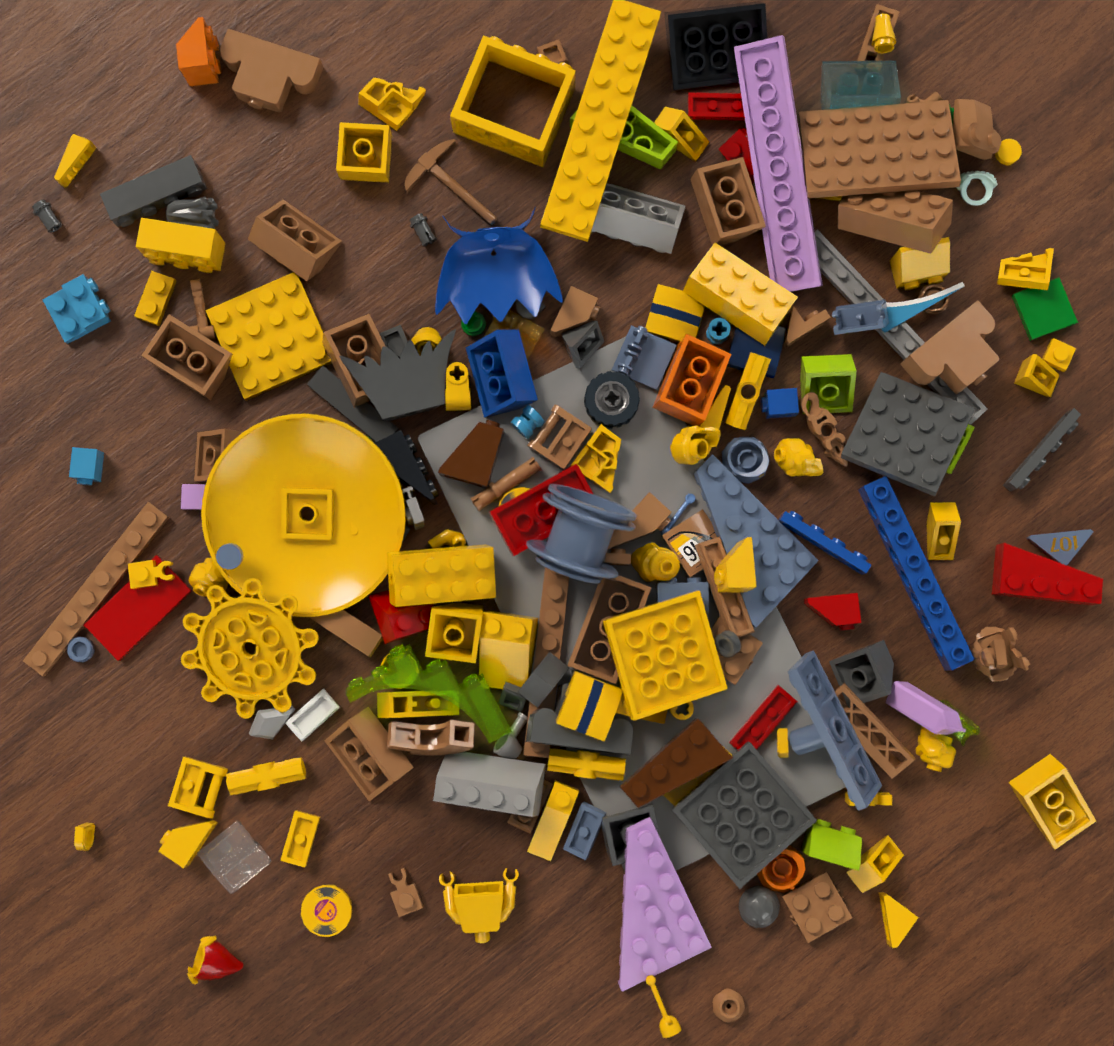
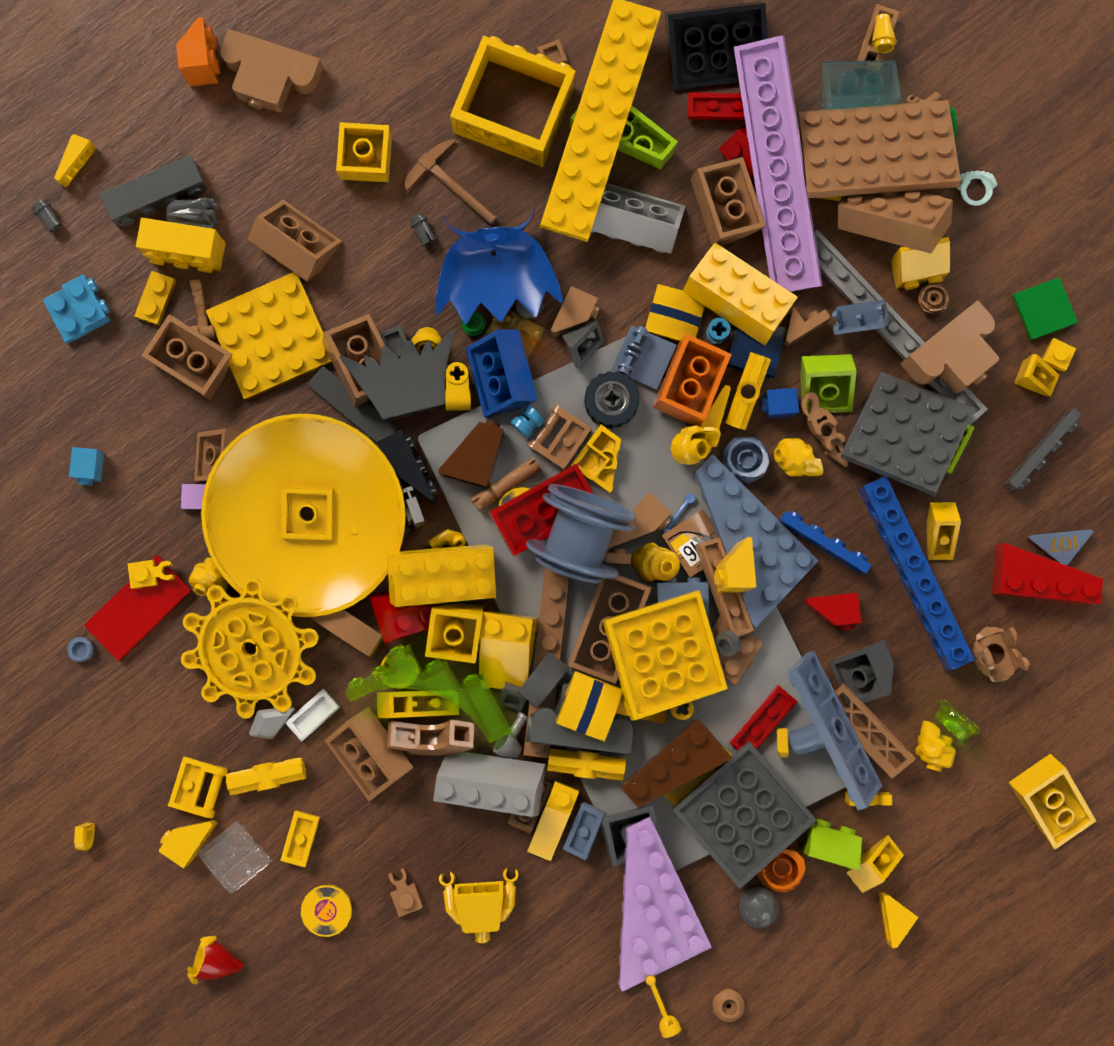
medium nougat plate [23,502,170,676] -> none
sand blue tile [216,543,243,570] -> none
yellow slope [358,78,426,131] -> none
yellow slope [654,107,709,161] -> none
medium nougat plate [781,872,852,943] -> none
dark azure sticker [868,282,965,333] -> none
lavender piece [886,681,966,735] -> none
medium nougat slope [953,99,1001,160] -> none
medium nougat plate [988,639,1008,670] -> none
yellow tile [995,139,1022,165] -> none
yellow wing [997,248,1054,290] -> none

